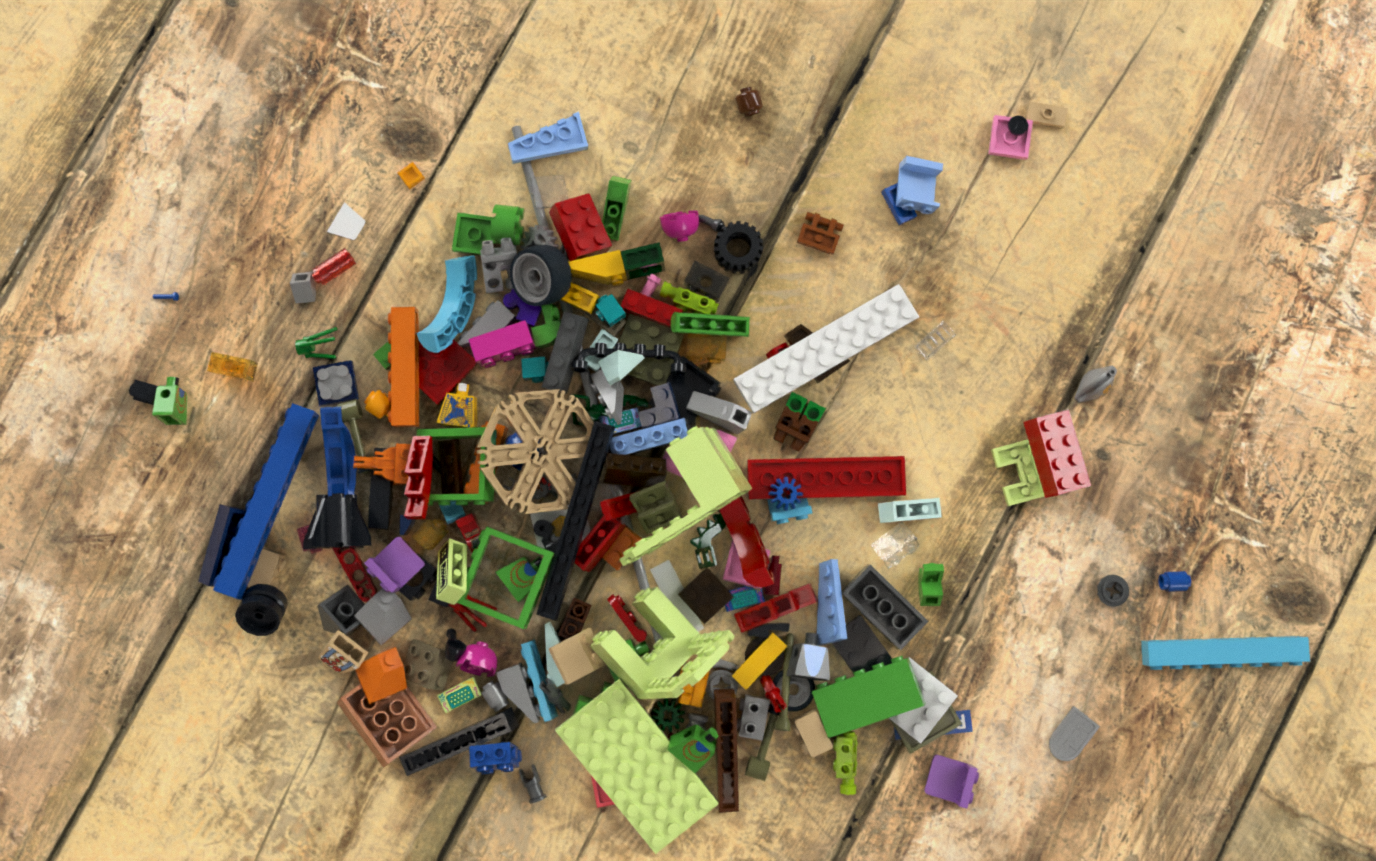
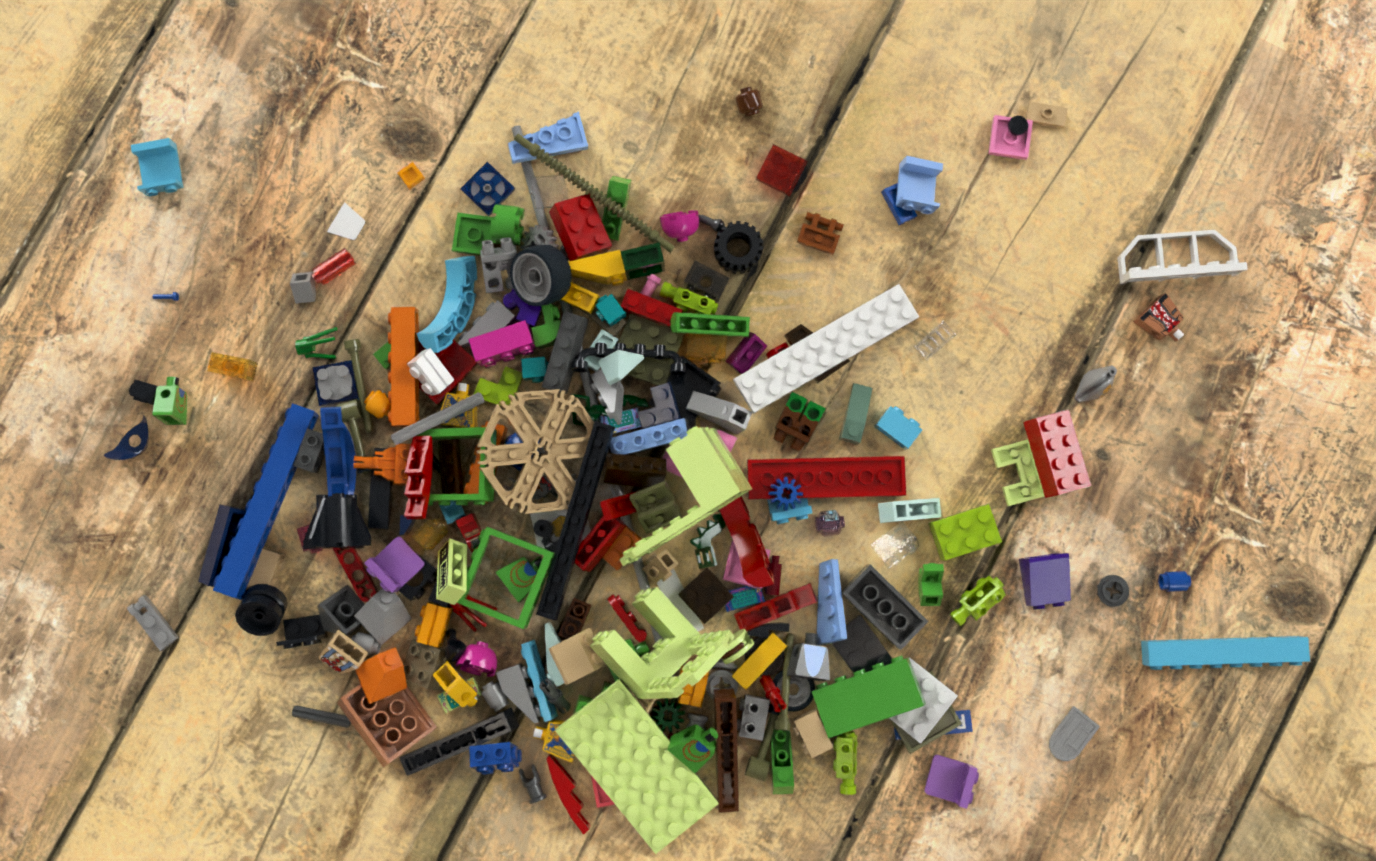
none -> dark blue piece [104,415,149,460]
none -> light grey plate [127,595,179,651]
none -> medium azure panel [131,138,183,196]
none -> black bracket [276,614,328,649]
none -> dark grey axle [292,705,351,728]
none -> dark grey brick [293,428,325,473]
none -> olive piece [344,339,373,432]
none -> light grey brick [351,632,381,656]
none -> light grey axle [391,392,484,445]
none -> white brick [407,348,454,396]
none -> light orange brick [415,602,453,648]
none -> yellow torso [433,661,478,708]
none -> clear blue piece [460,162,516,216]
none -> lime plate [473,366,523,406]
none -> olive hose [514,134,675,253]
none -> torso [533,720,575,762]
none -> red slope [546,754,591,835]
none -> tan brick [643,549,678,584]
none -> yellowish green head [721,629,754,664]
none -> magenta slope [726,332,767,374]
none -> clear red plate [756,144,808,197]
none -> bright green slope [770,730,794,795]
none -> head [815,510,845,537]
none -> sand green slope [839,383,872,445]
none -> medium azure brick [874,406,922,450]
none -> lime brick [928,504,1002,561]
none -> lime brick [950,576,1006,626]
none -> slope [1019,553,1071,610]
none -> white plate [1117,230,1248,284]
none -> torso [1133,293,1184,342]

